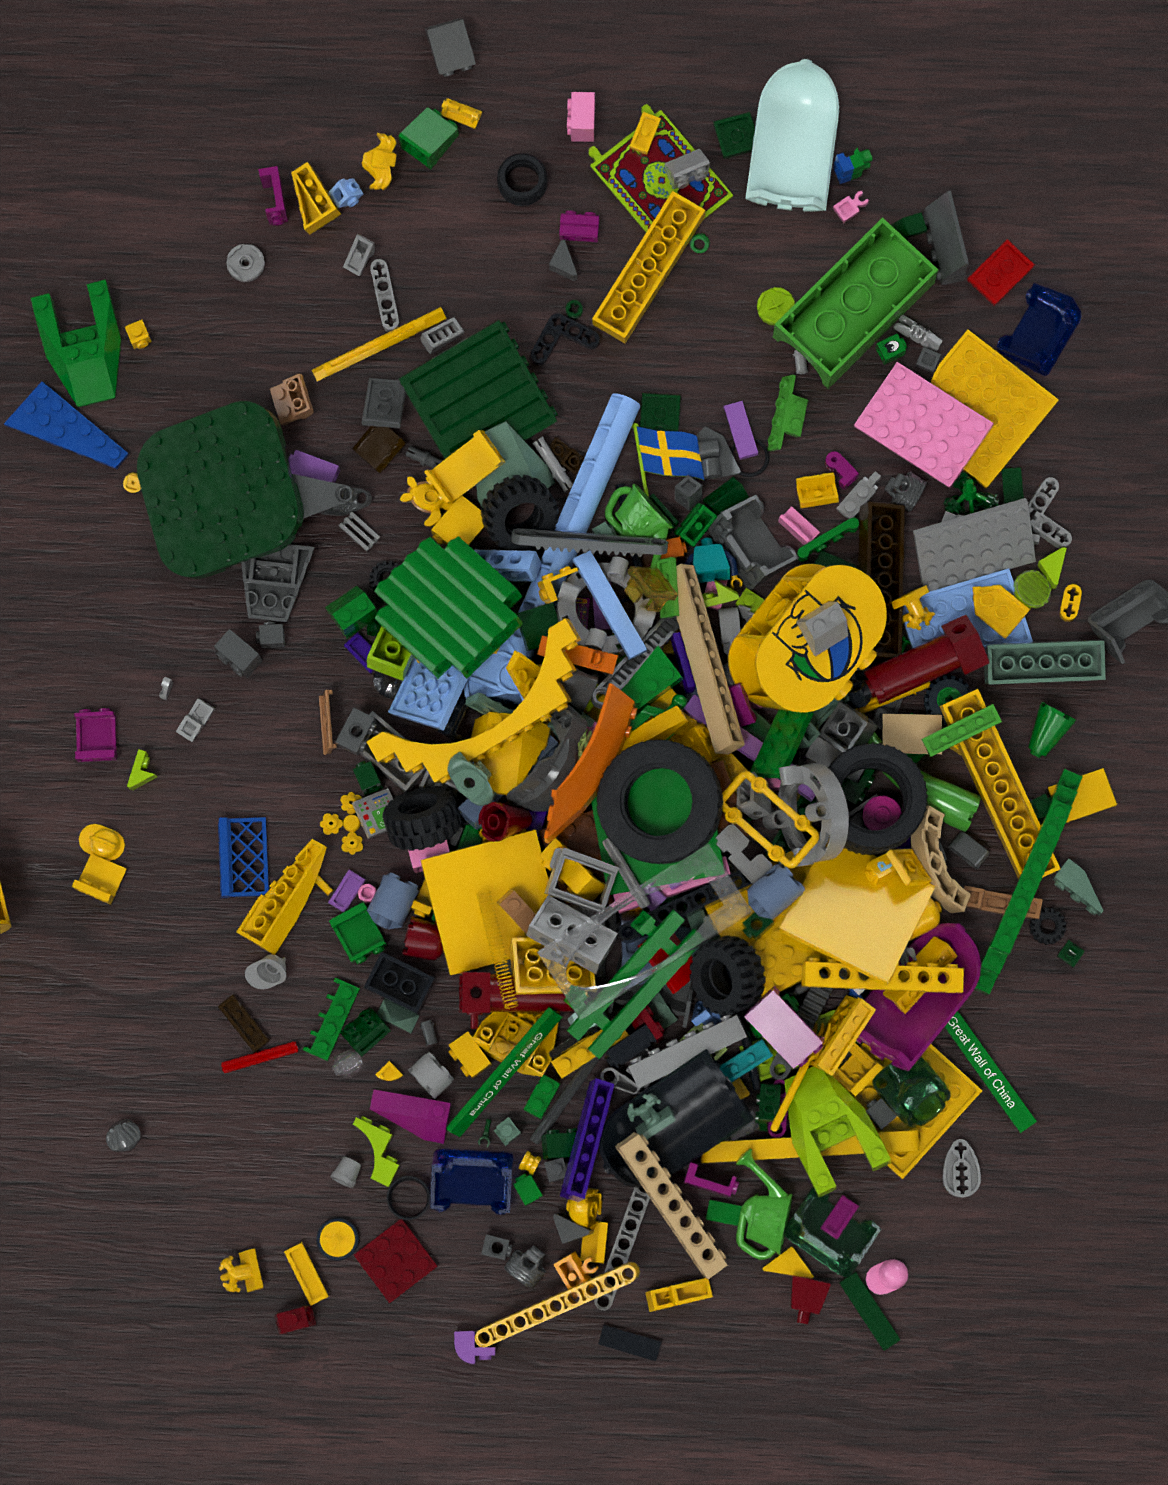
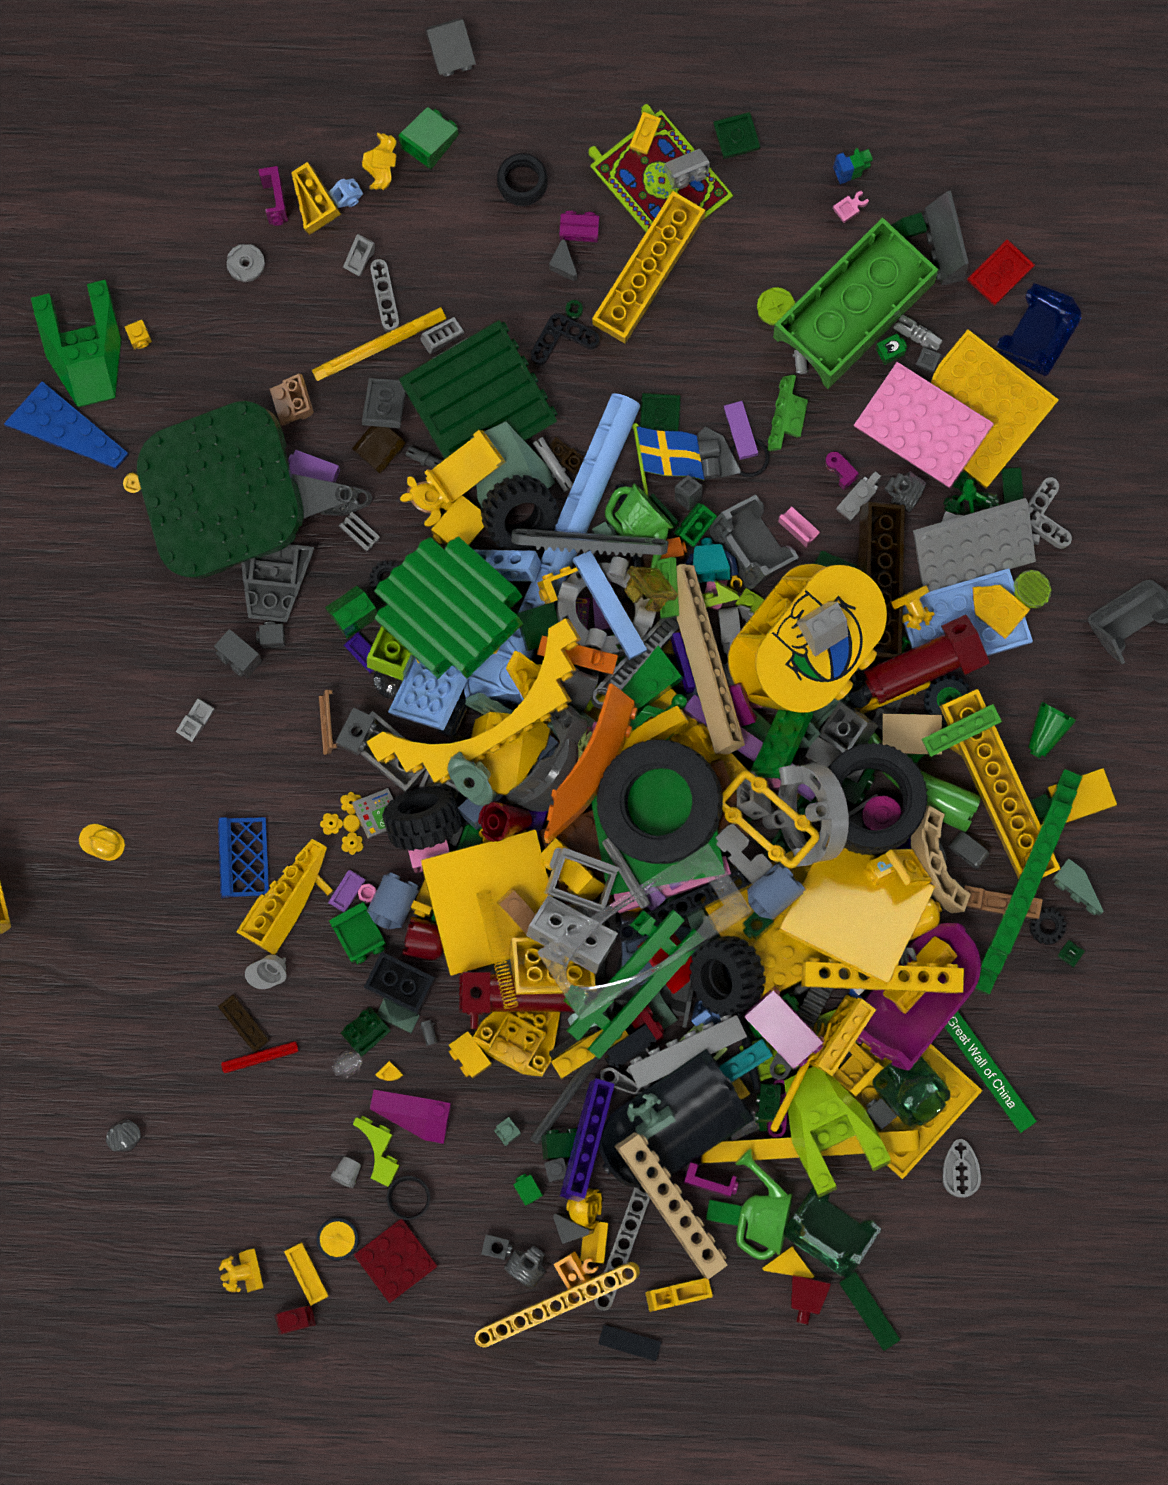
yellow bracket [72,854,127,905] -> none
magenta panel [74,708,117,762] -> none
lime slope [127,749,157,790] -> none
light grey tile [159,677,173,701] -> none
green hinge [303,978,360,1061] -> none
dark green brick [353,761,383,797] -> none
dark green hinge [367,621,381,636] -> none
light grey brick [408,1052,454,1099] -> none
clear blue windscreen [430,1149,514,1215] -> none
yellow hinge [441,98,482,129] -> none
green tile [446,1007,563,1137] -> none
medium lavender brick [454,1331,496,1364] -> none
dark green hand [478,1119,491,1147] -> none
yellow wheel [519,1151,541,1176] -> none
green brick [524,1075,560,1120] -> none
bright pink brick [567,92,595,142] -> none
green piece [690,233,710,253] -> none
dark green panel [703,477,750,517] -> none
light aqua panel [745,59,839,212] -> none
yellow bracket [796,473,839,508] -> none
green plate [797,518,859,562] -> none
magenta tile [820,1195,859,1240] -> none
bright pink cap [866,1259,909,1295] -> none
sand green brick [984,640,1106,684] -> none
lime slope [1037,547,1067,589] -> none
yellow beam [1059,584,1082,622] -> none

